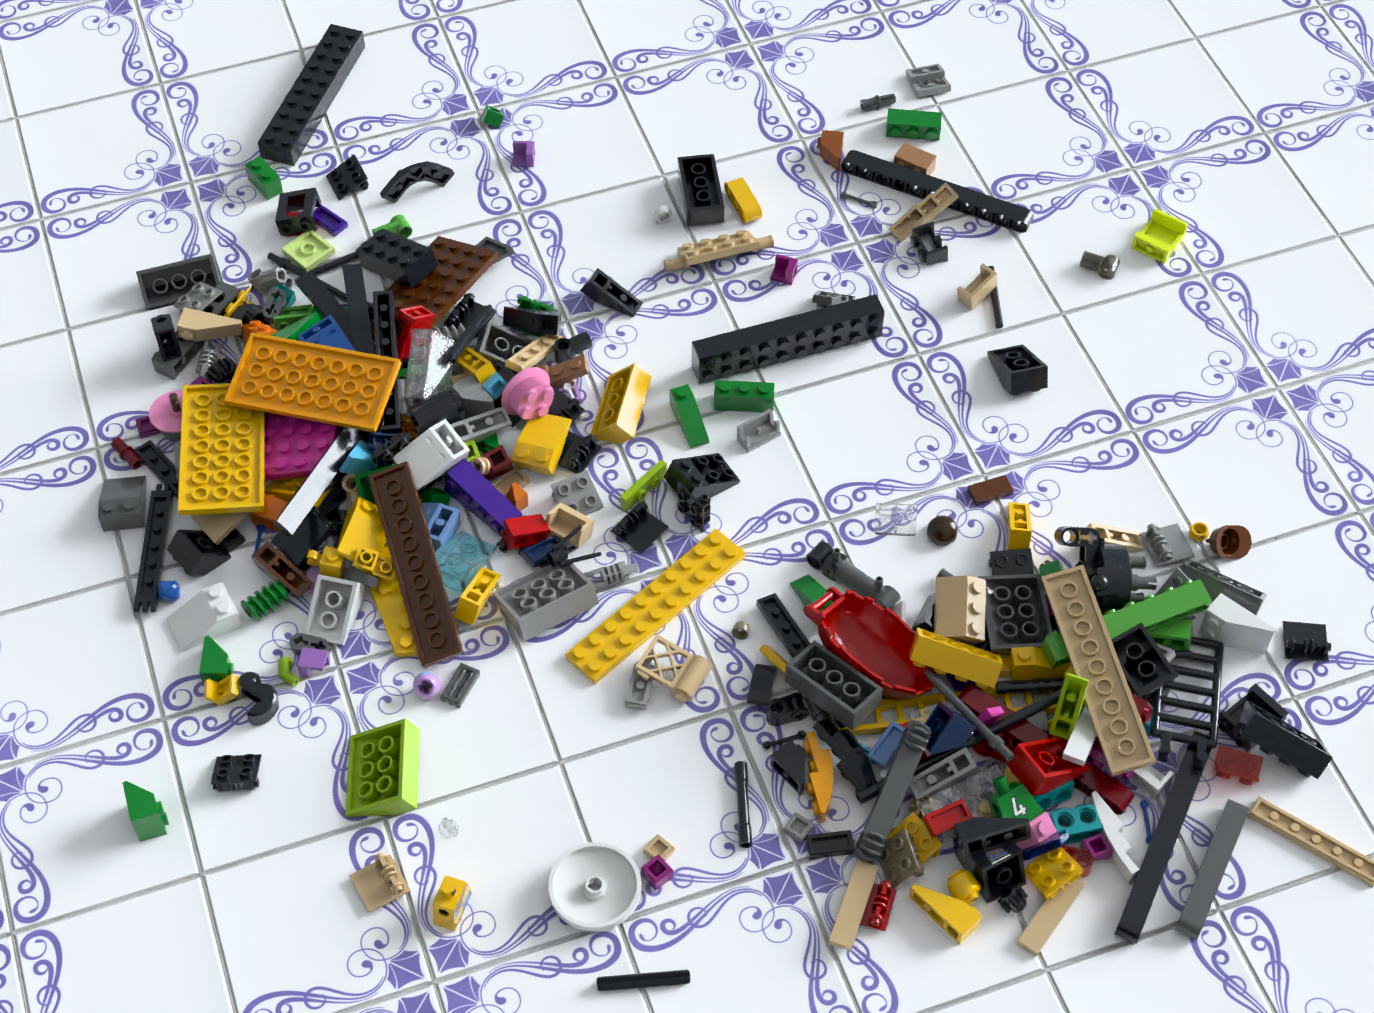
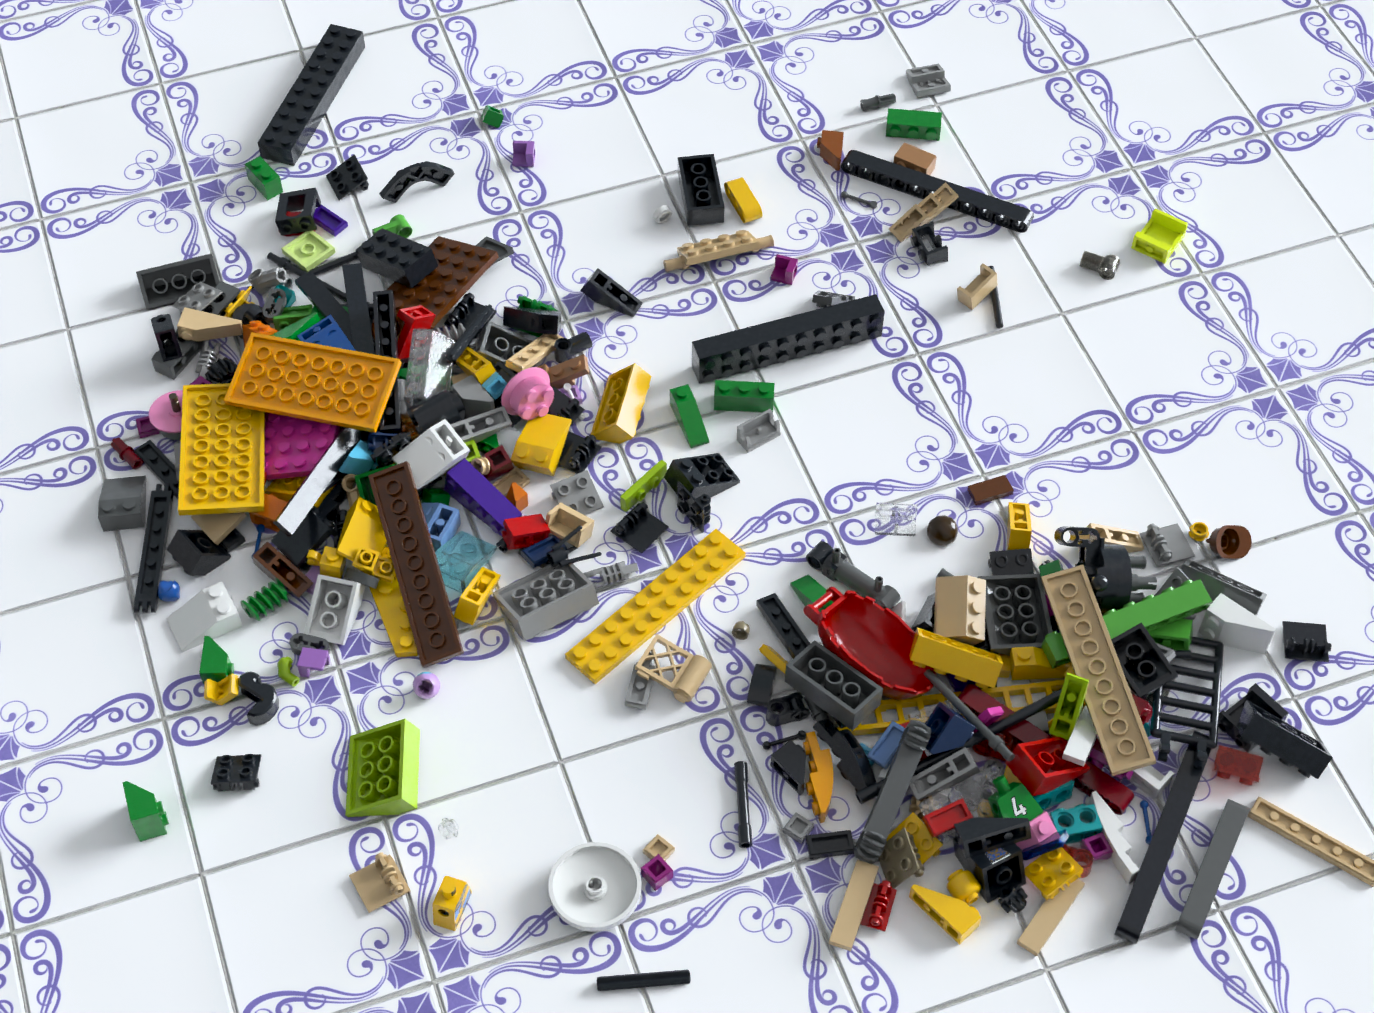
dark grey tile [440,663,480,708] -> none
black slope [987,344,1048,396] -> none
black pin [996,677,1063,695] -> none

